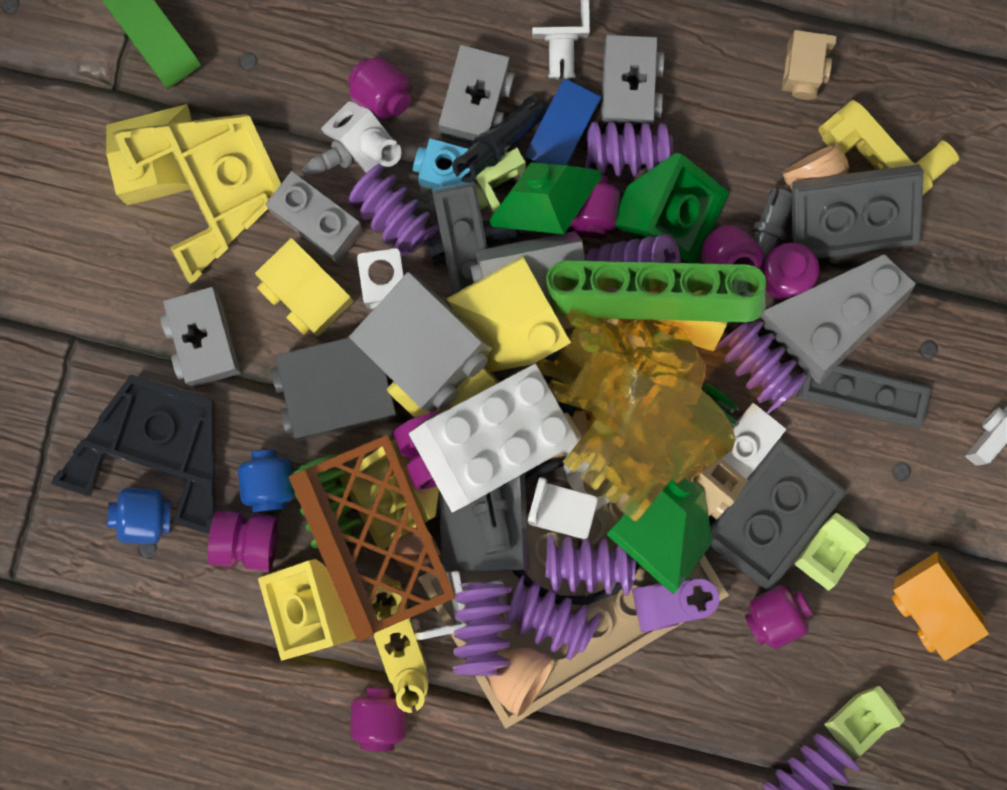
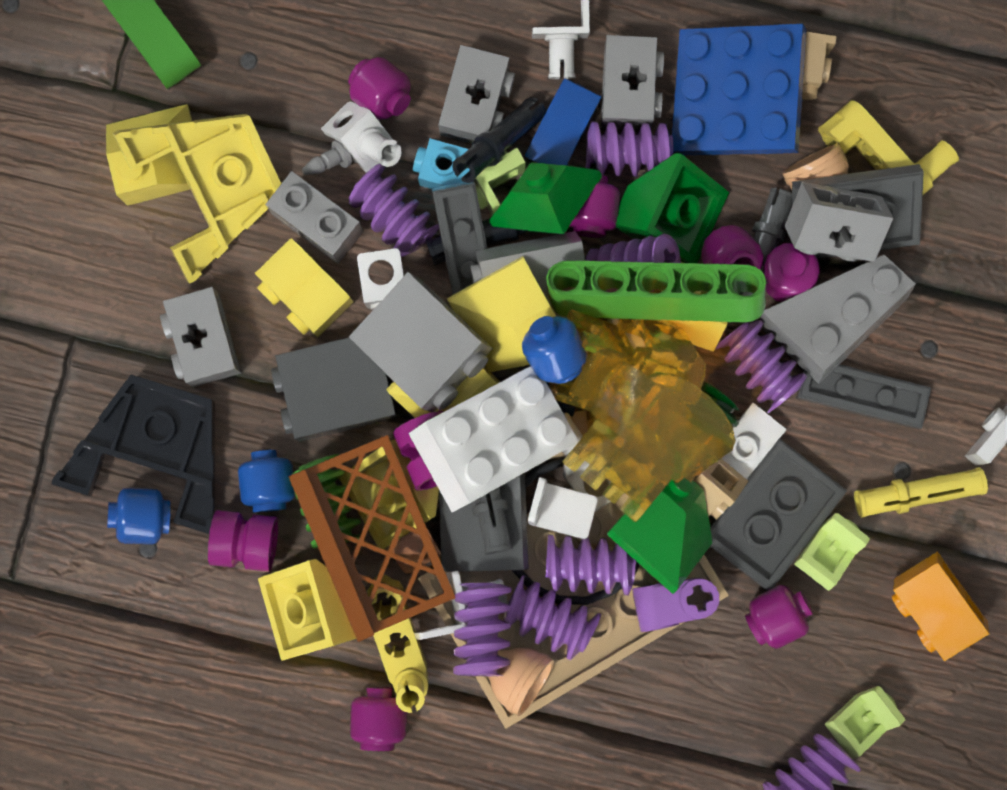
none -> blue head [522,316,588,384]
none -> blue plate [672,24,807,155]
none -> light grey brick [785,182,893,262]
none -> light yellow pin [854,467,988,518]

